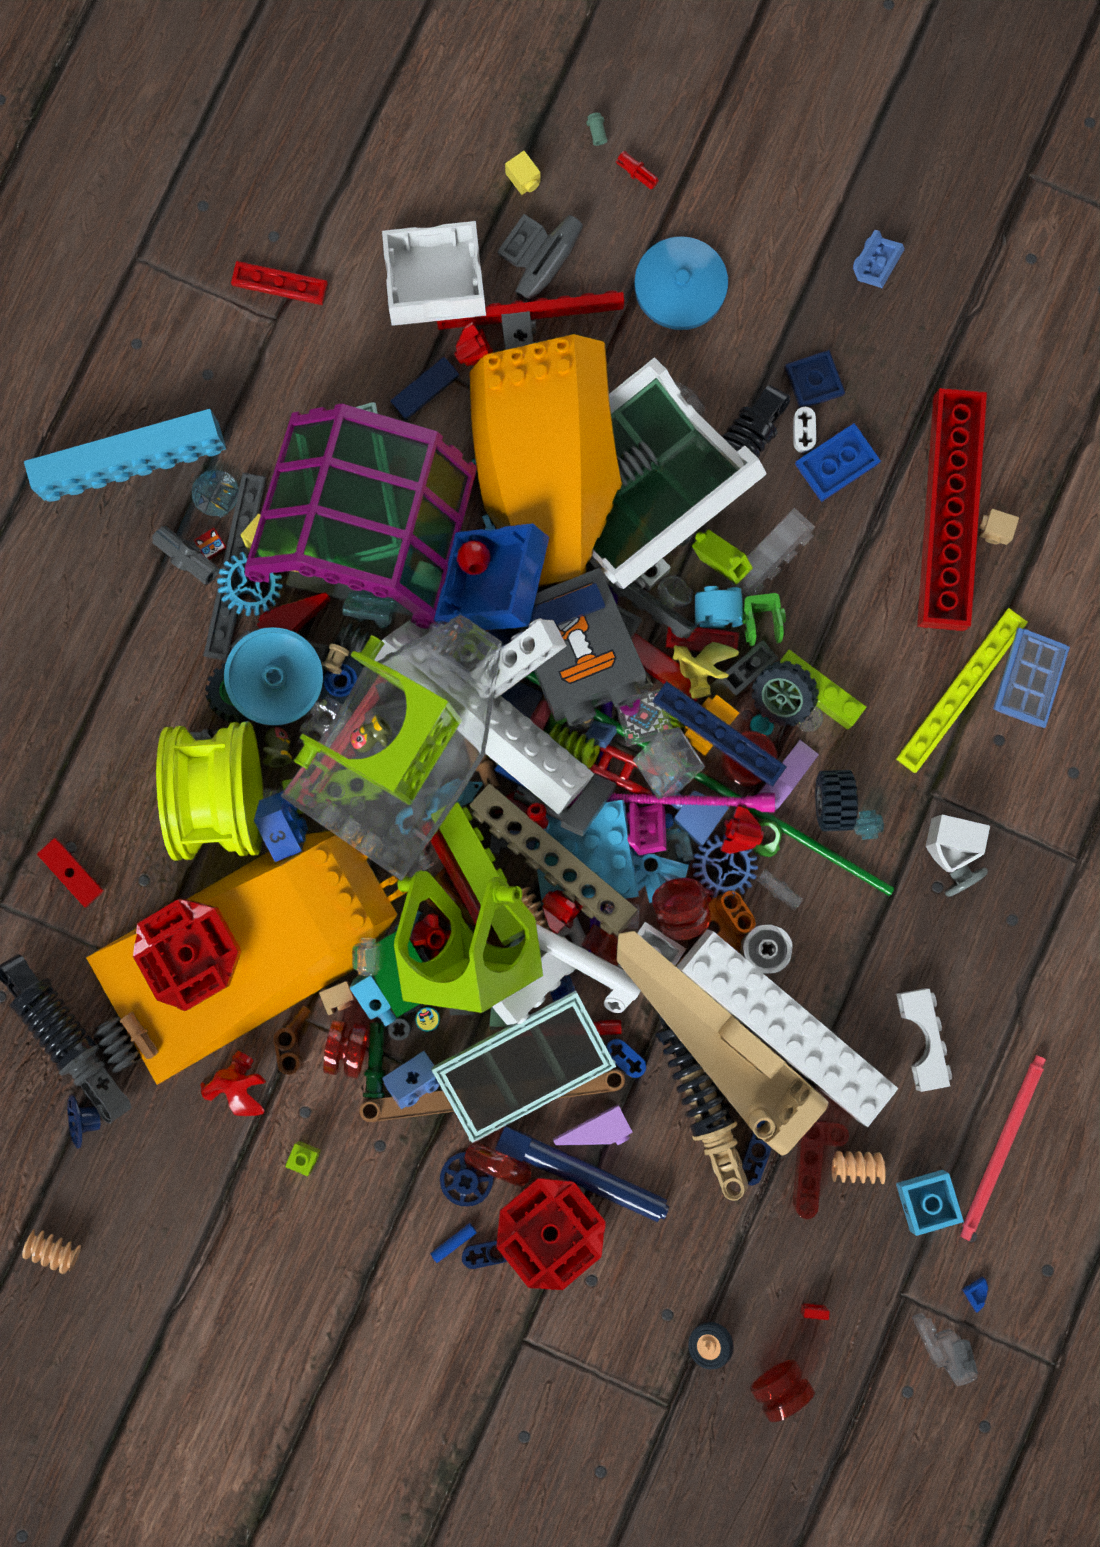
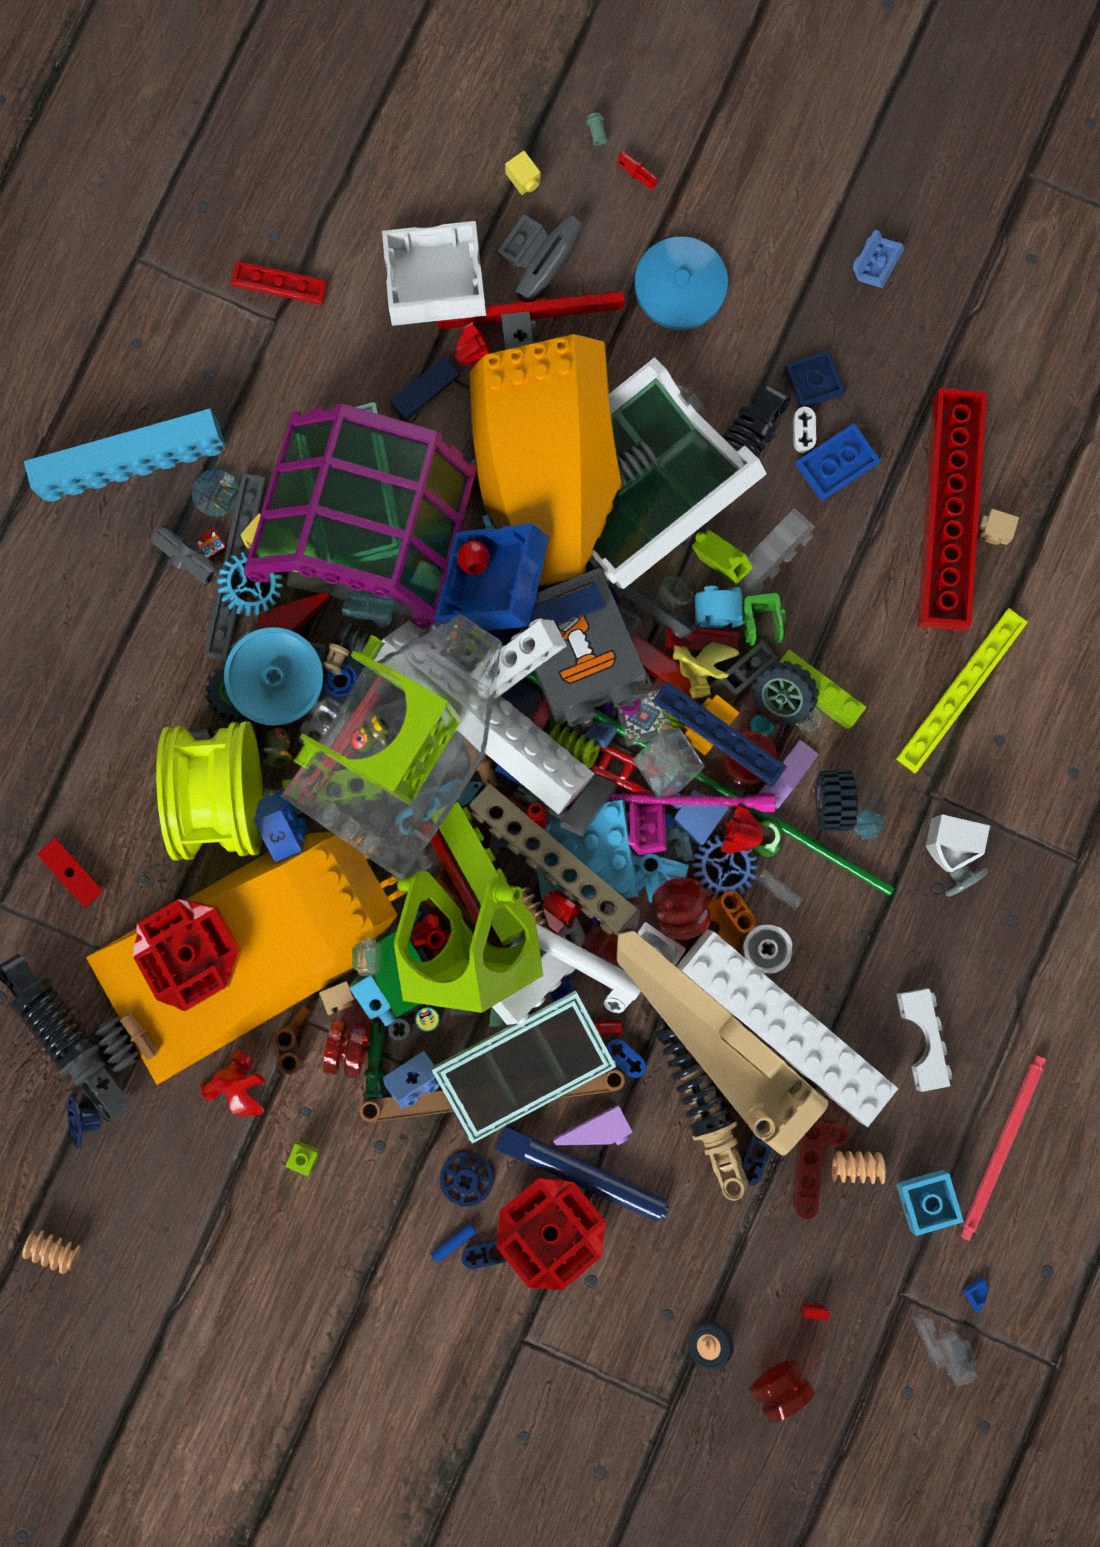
clear red cylinder [465,1142,531,1187] -> none
white brick [634,558,671,591] -> none
clear piece [993,628,1070,728] -> none

